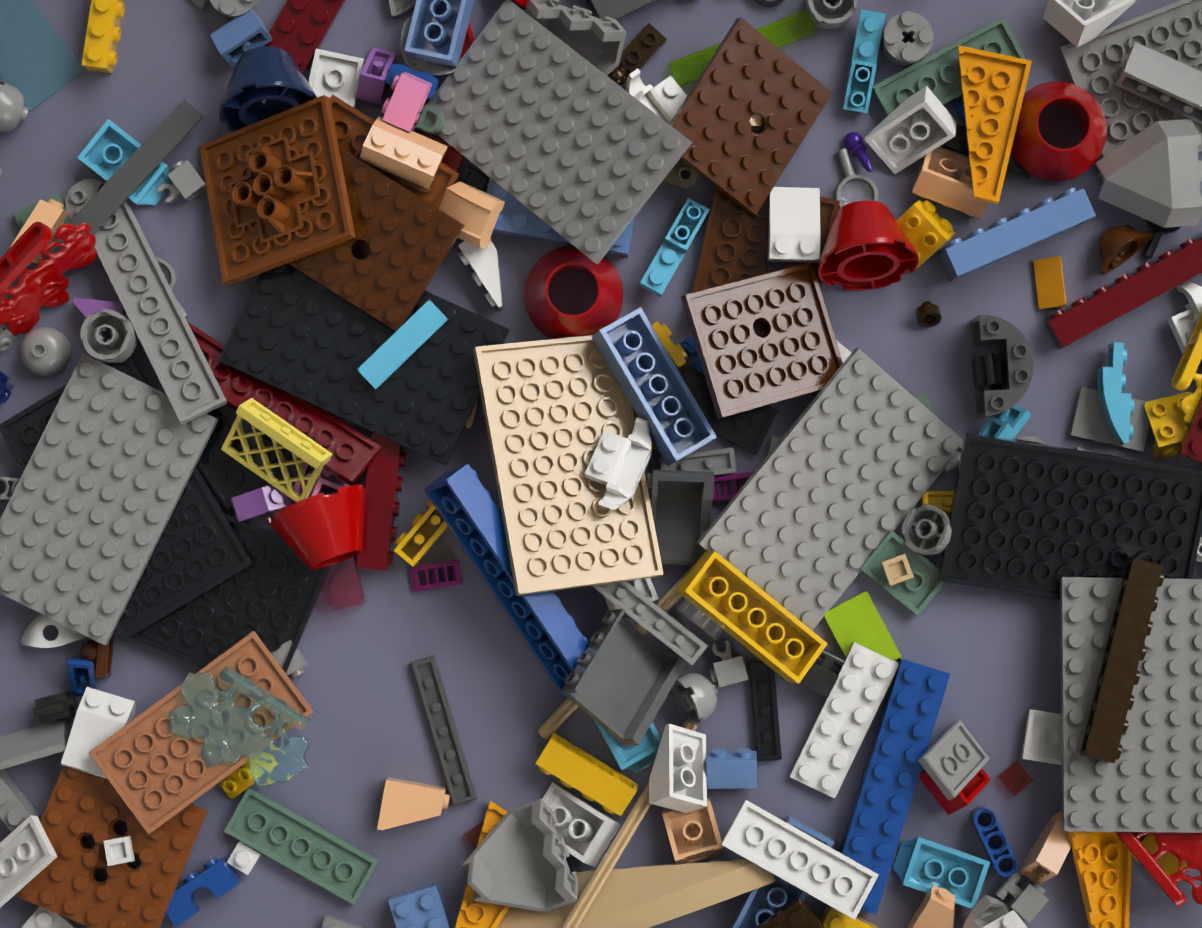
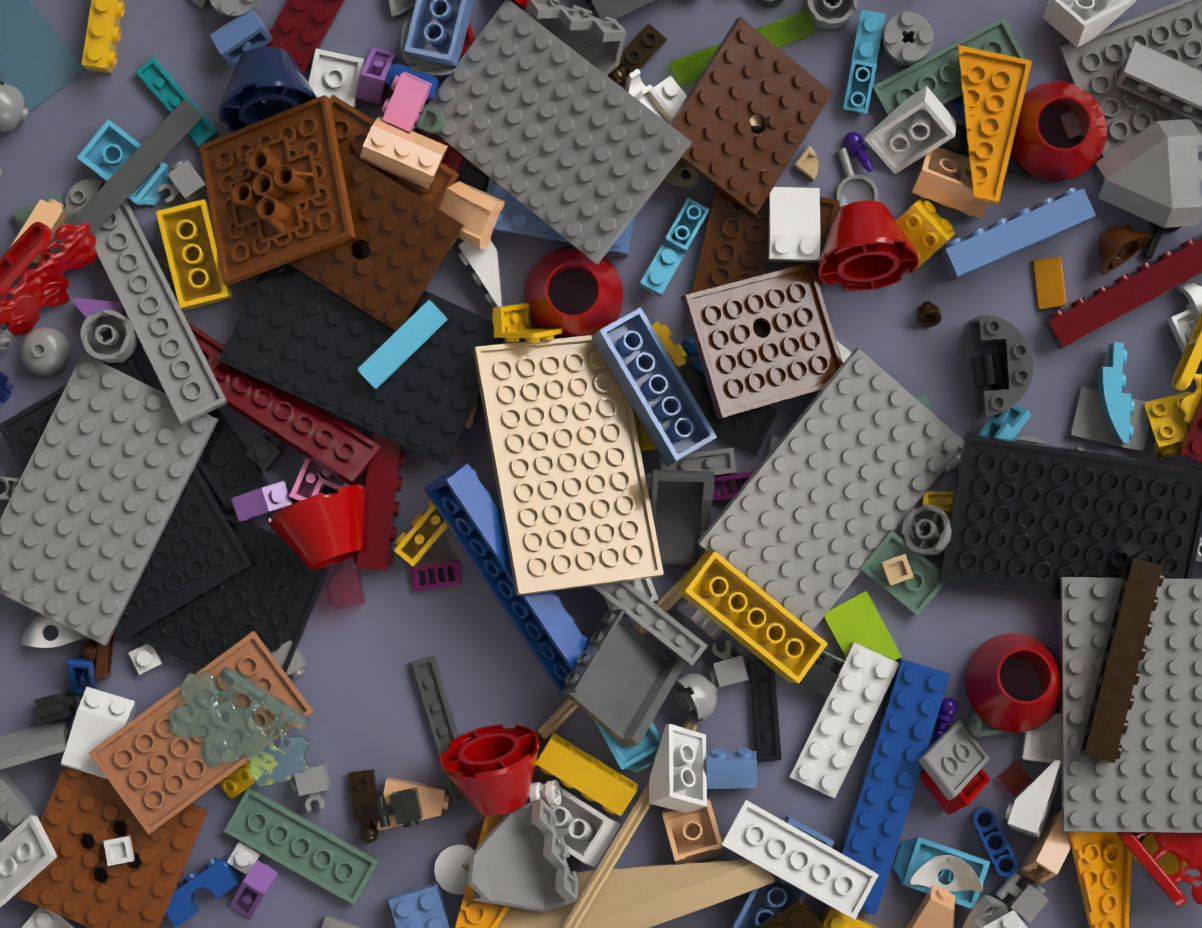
light yellow fence [221,398,333,502] -> none
white plate [585,417,652,510] -> none
none -> white plate [129,644,163,675]
none -> teal tile [135,56,219,148]
none -> yellow brick [156,199,233,311]
none -> medium lavender slope [230,860,278,919]
none -> light grey brick [291,763,331,812]
none -> dark brown plate [349,769,379,843]
none -> pearl dark grey brick [374,787,423,828]
none -> white tile [434,844,475,895]
none -> red cone [439,724,540,816]
none -> yellow bracket [492,303,562,343]
none -> white wheel [529,780,562,806]
none -> tan tile [794,146,818,181]
none -> white piece [910,855,983,892]
none -> dark purple bar [935,697,958,742]
none -> red cone [965,633,1061,733]
none -> sand green plate [966,712,1004,738]
none -> white slope [1005,760,1062,839]
none -> plate [1059,111,1081,140]

